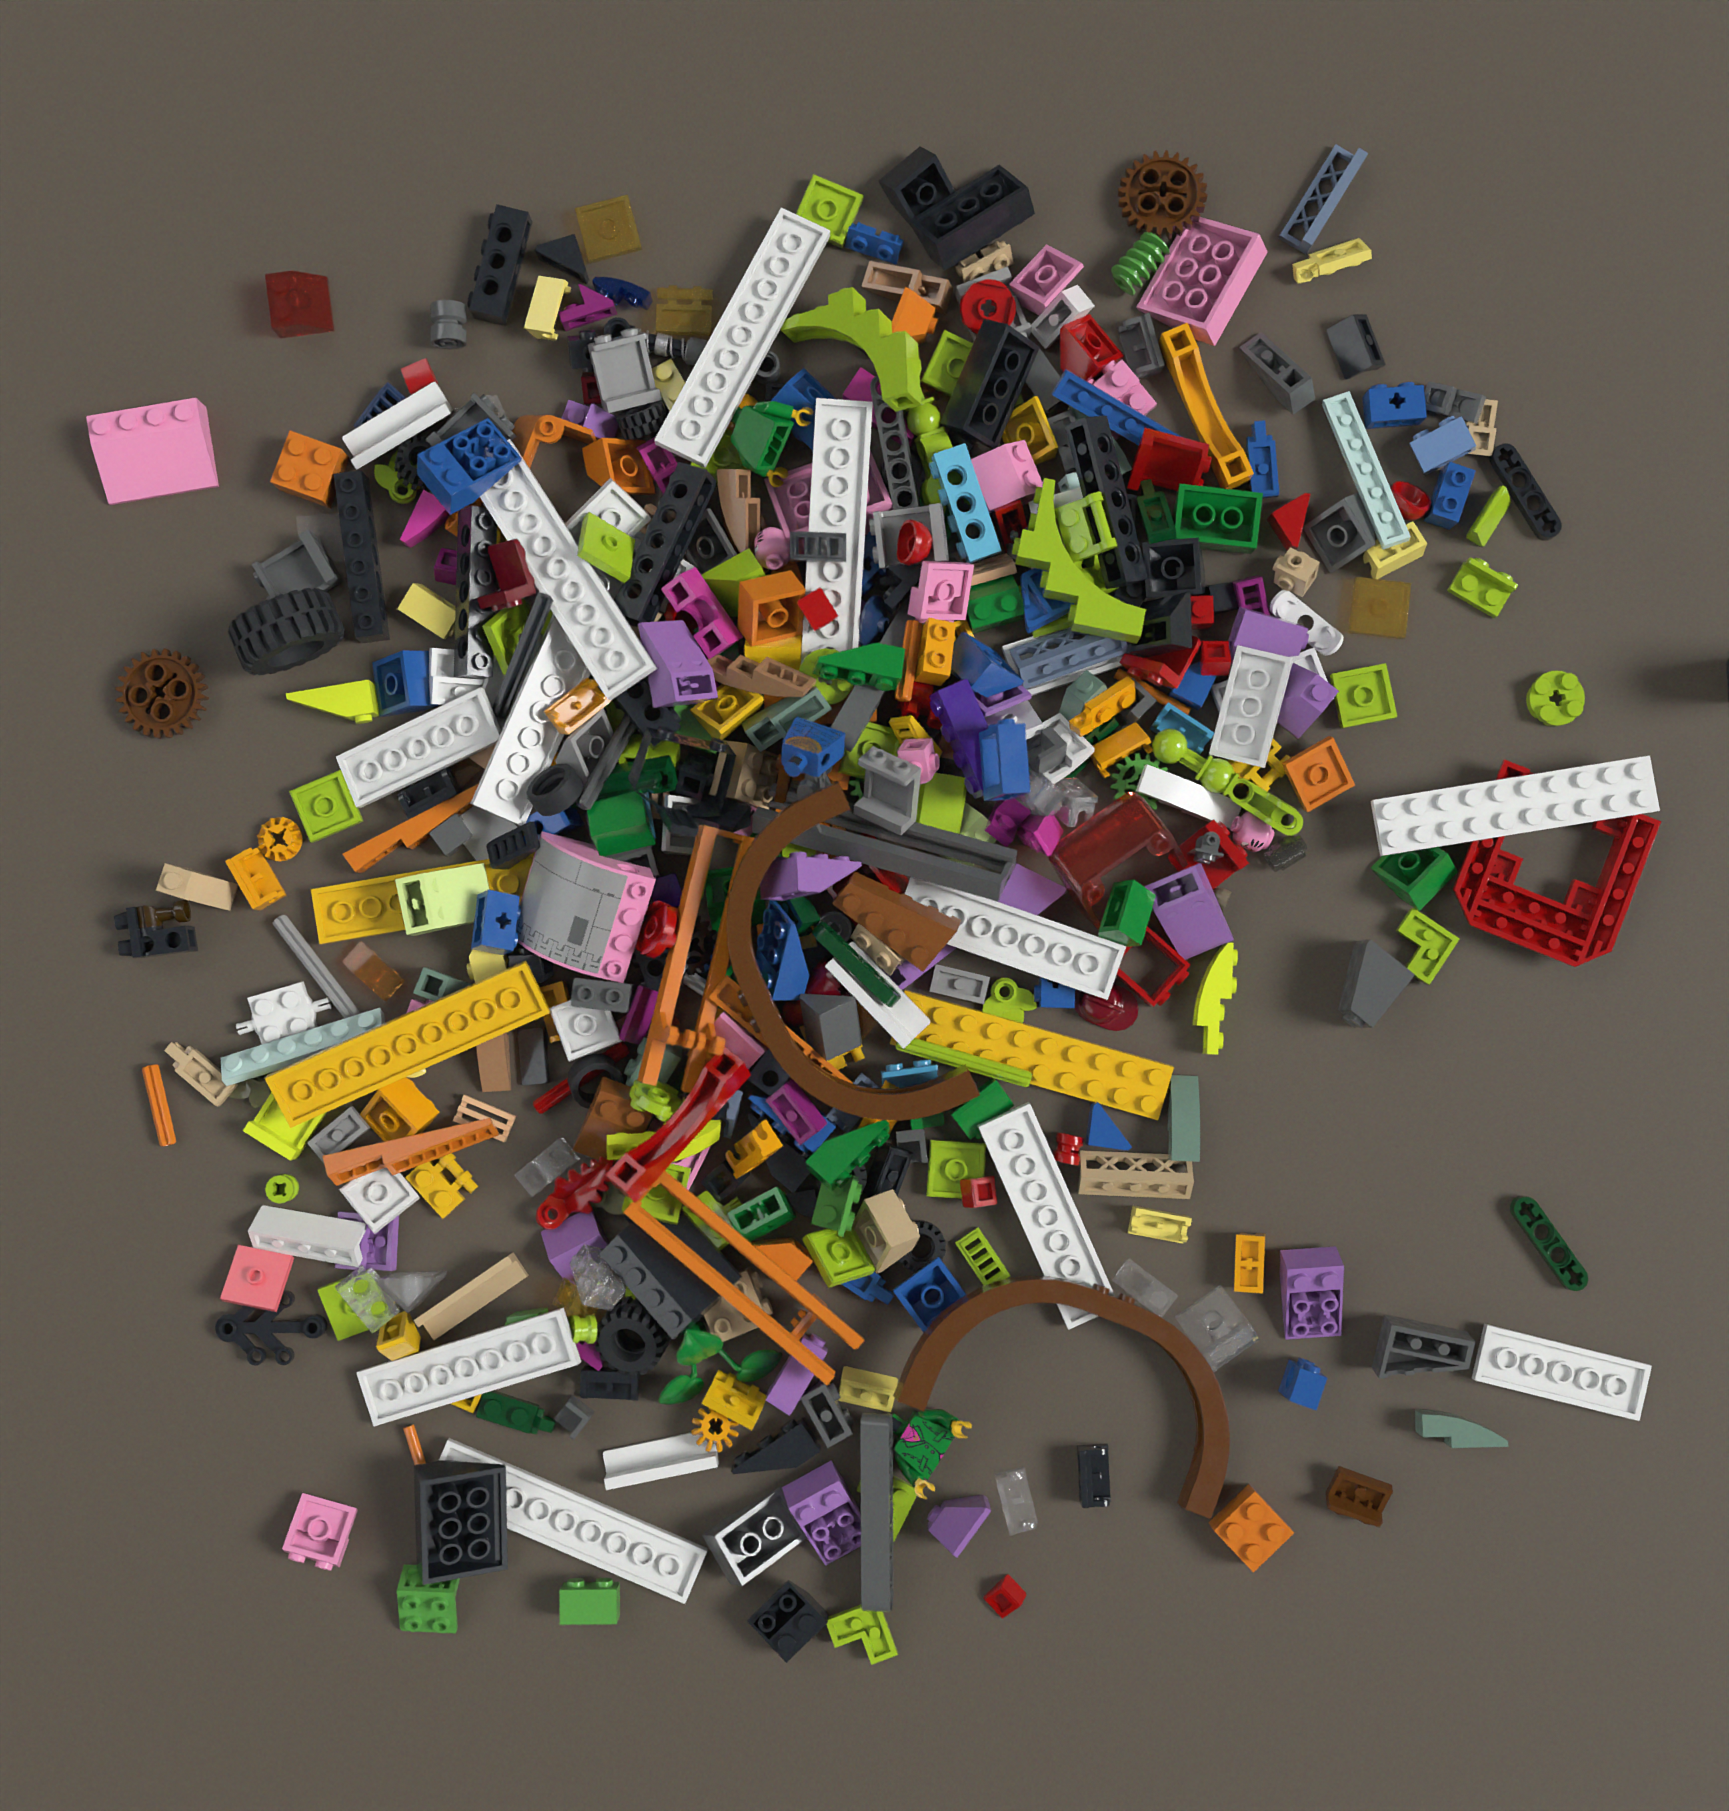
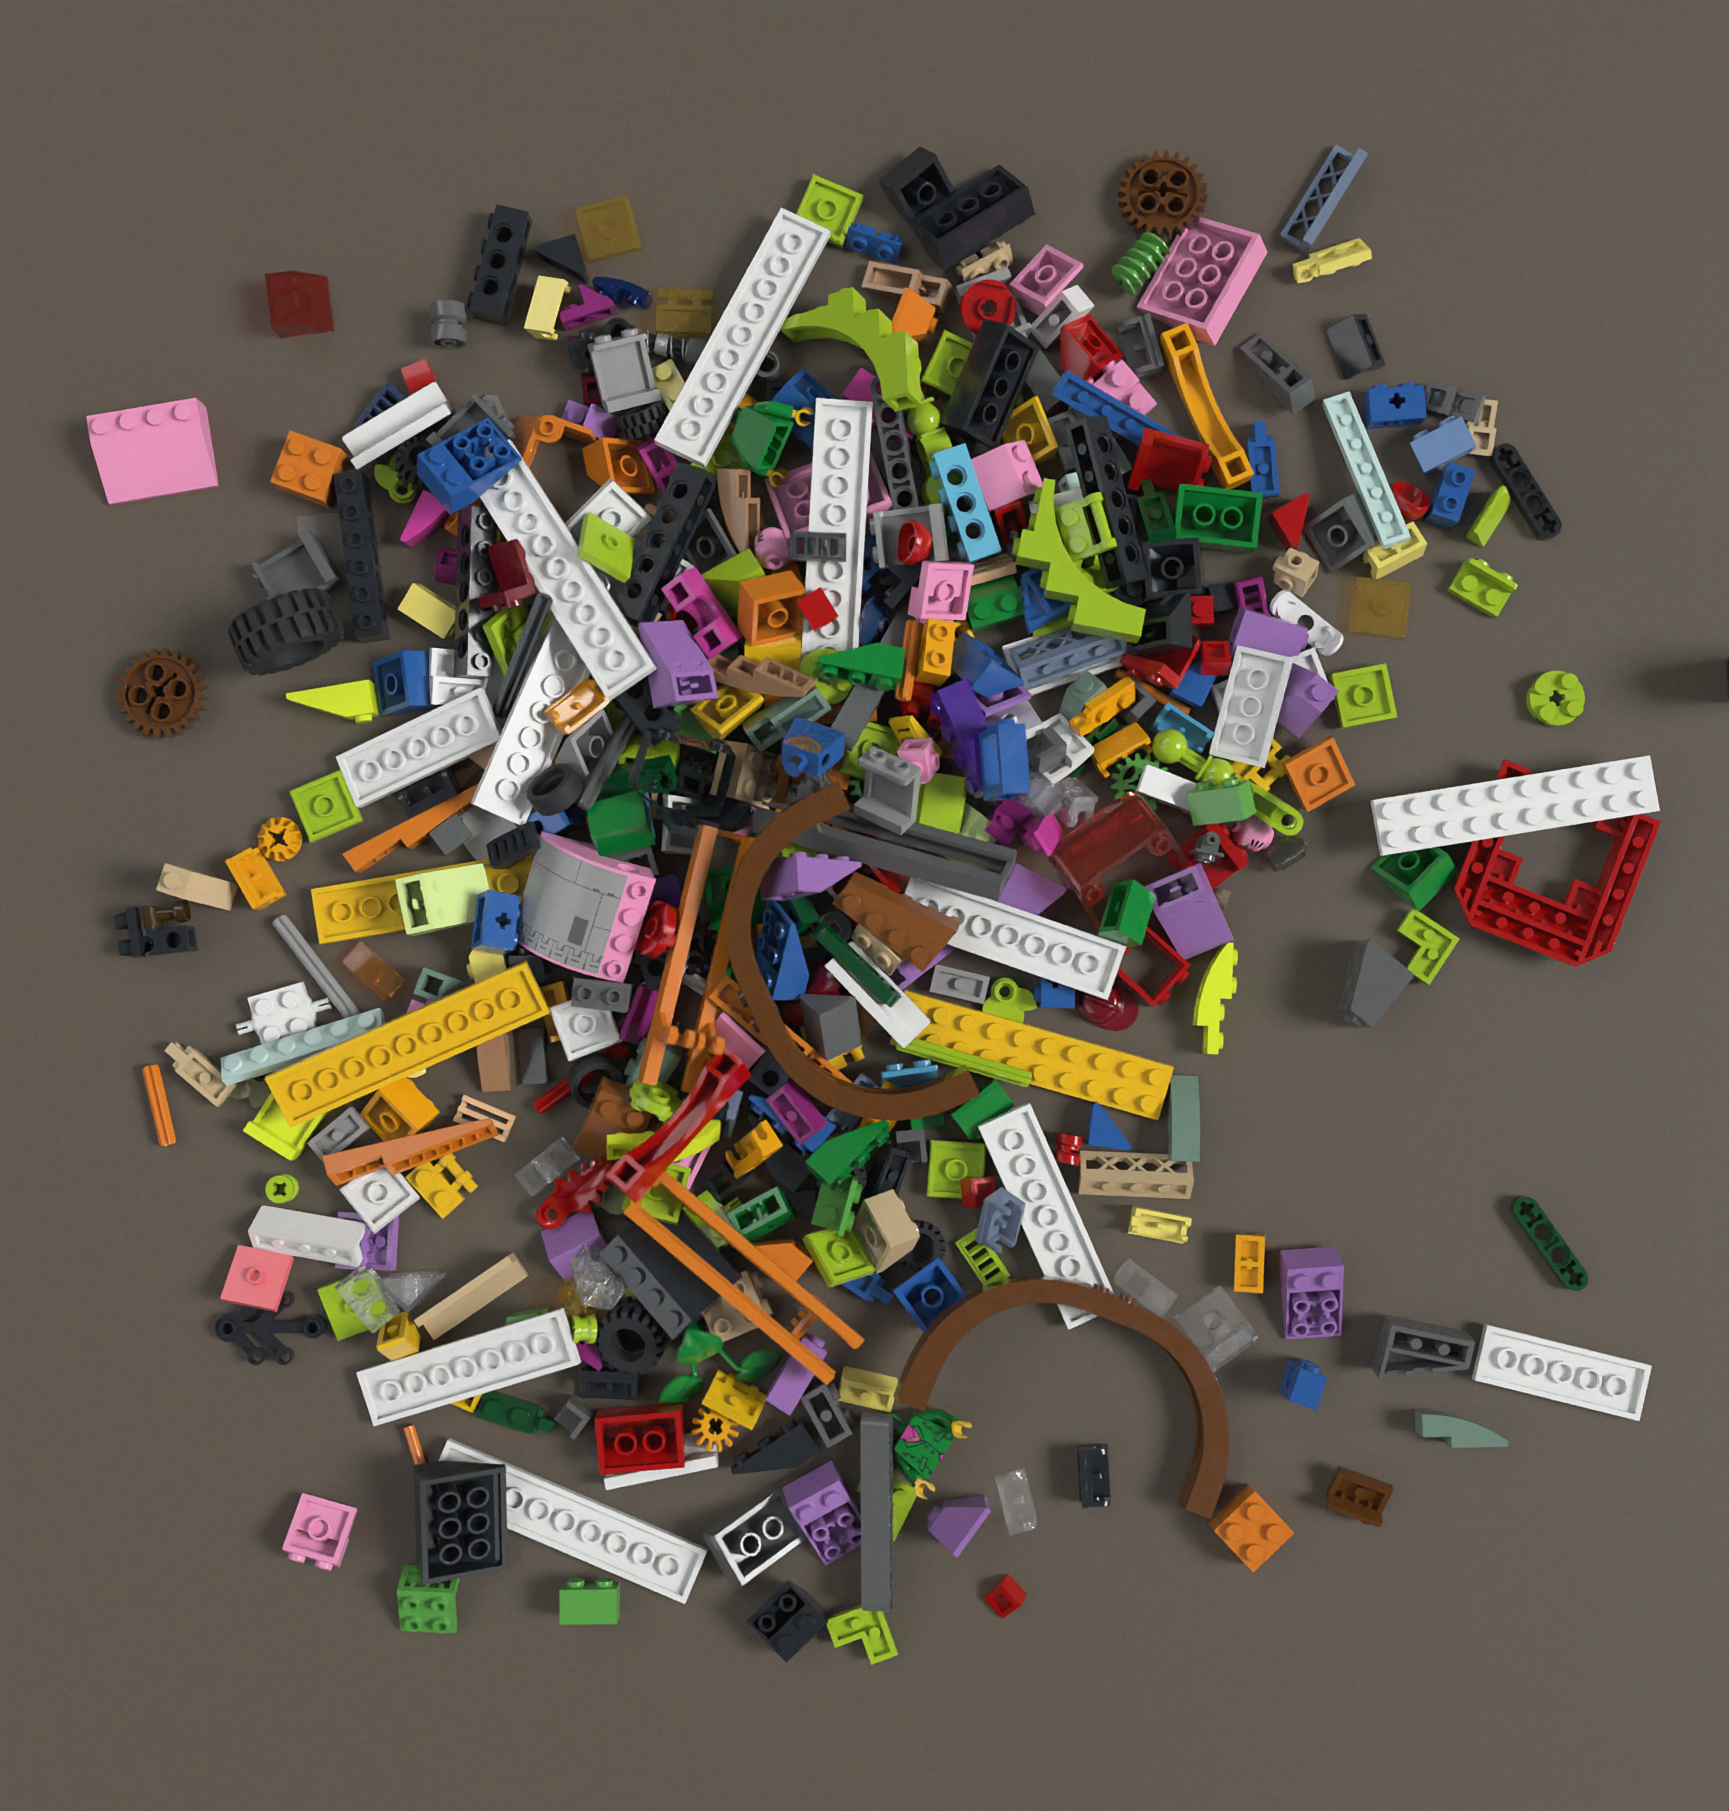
none -> red slope [595,1402,685,1475]
none -> sand blue hinge [975,1187,1026,1253]
none -> bright green brick [1186,777,1256,826]

